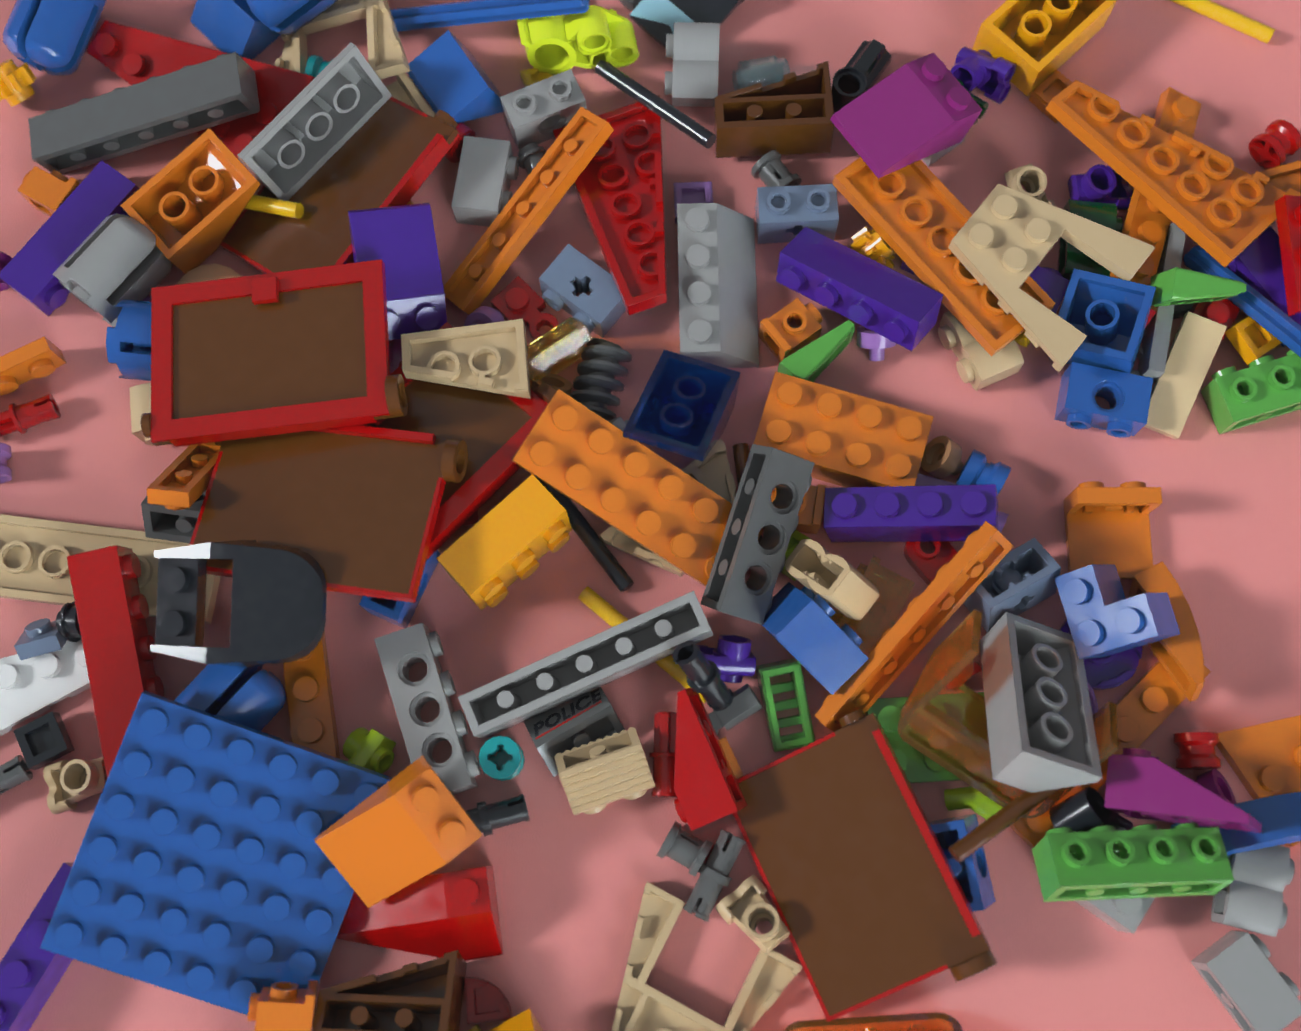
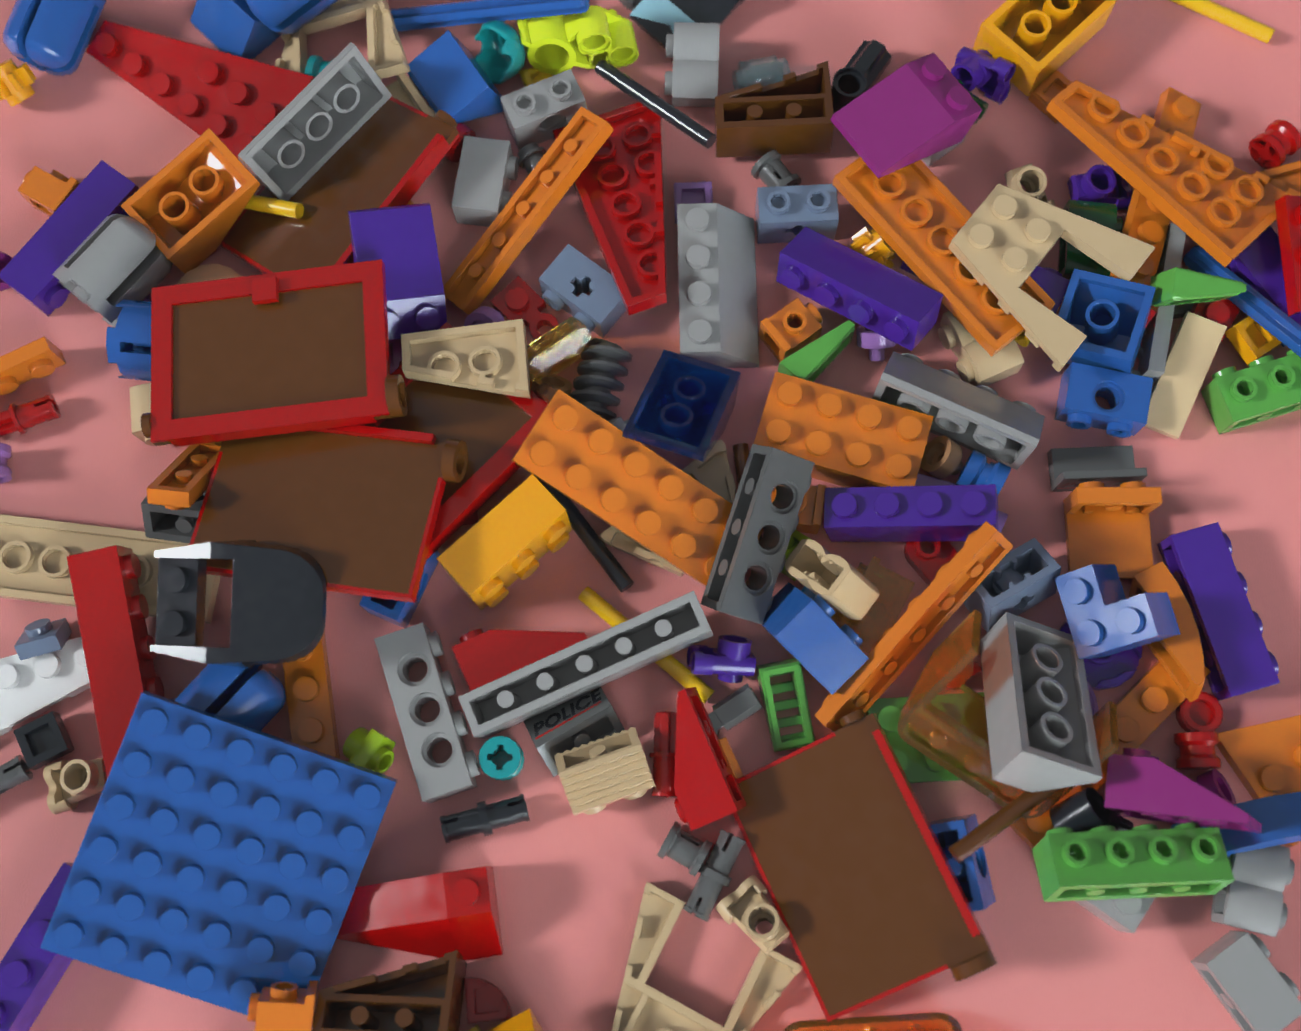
dark grey brick [28,52,260,174] -> none
black plate [56,601,81,642] -> none
orange slope [314,755,482,908] -> none
black pin [673,641,734,711] -> none
lime arm [944,785,1008,820] -> none
none -> red slope [452,628,587,691]
none -> teal hair [474,20,526,85]
none -> light grey slope [872,351,1045,470]
none -> dark grey panel [1047,446,1147,492]
none -> dark purple brick [1157,522,1280,701]
none -> red tile [1176,692,1223,732]

